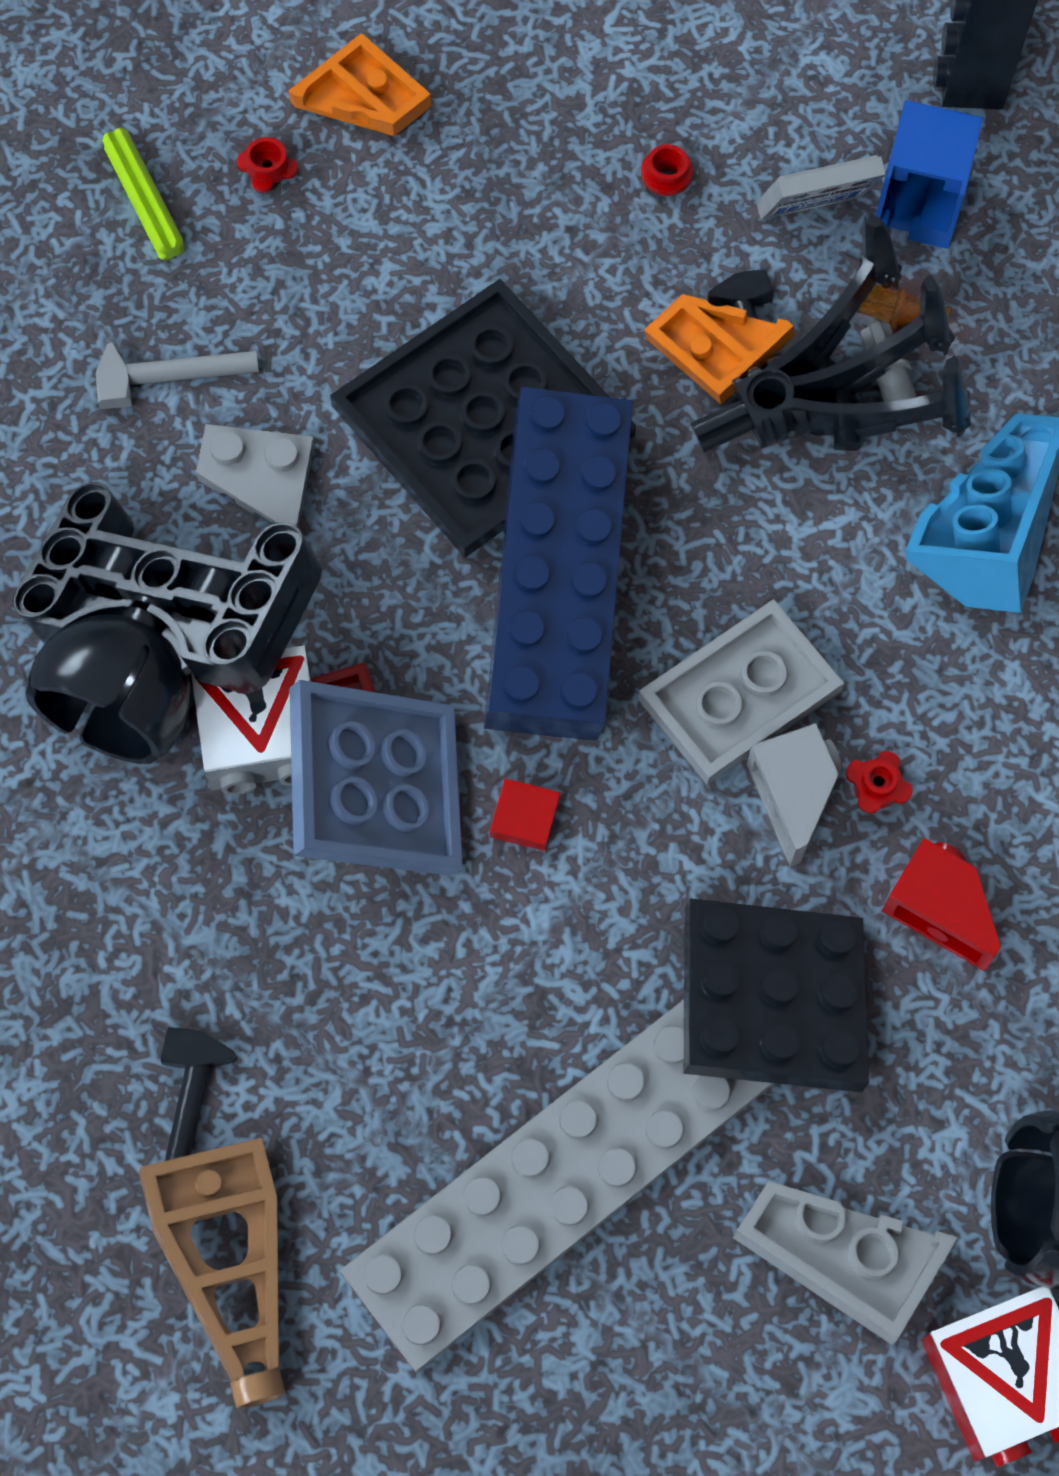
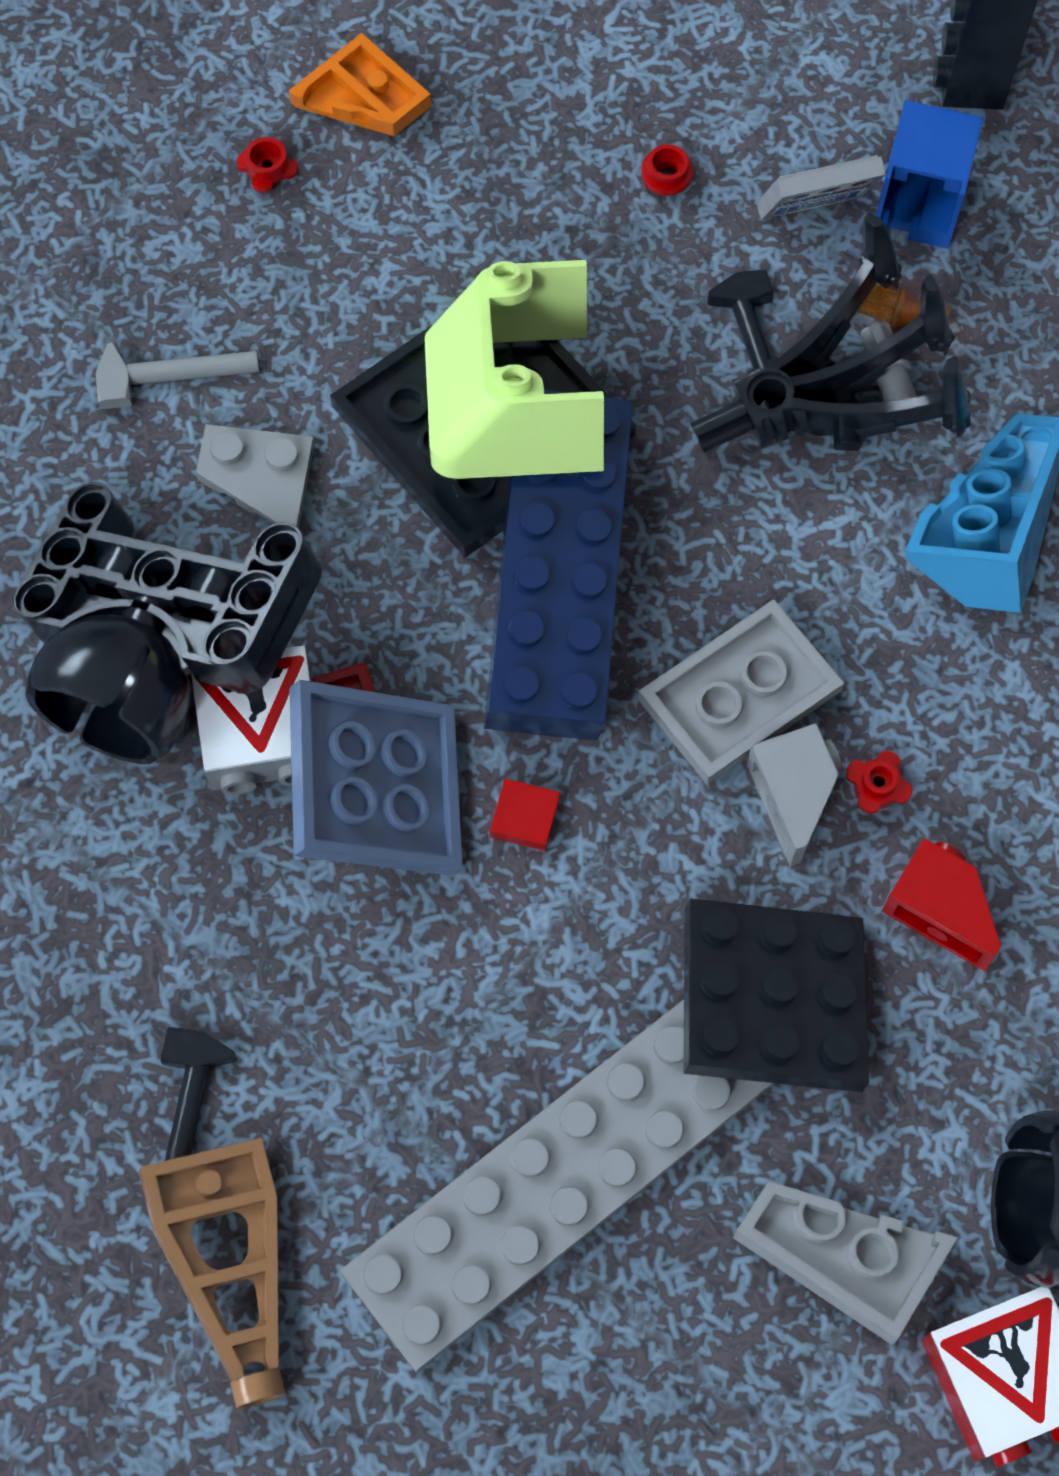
lime axle [102,128,185,261] -> none
orange wing [644,294,795,404] -> none
none -> yellowish green windscreen [425,260,604,479]

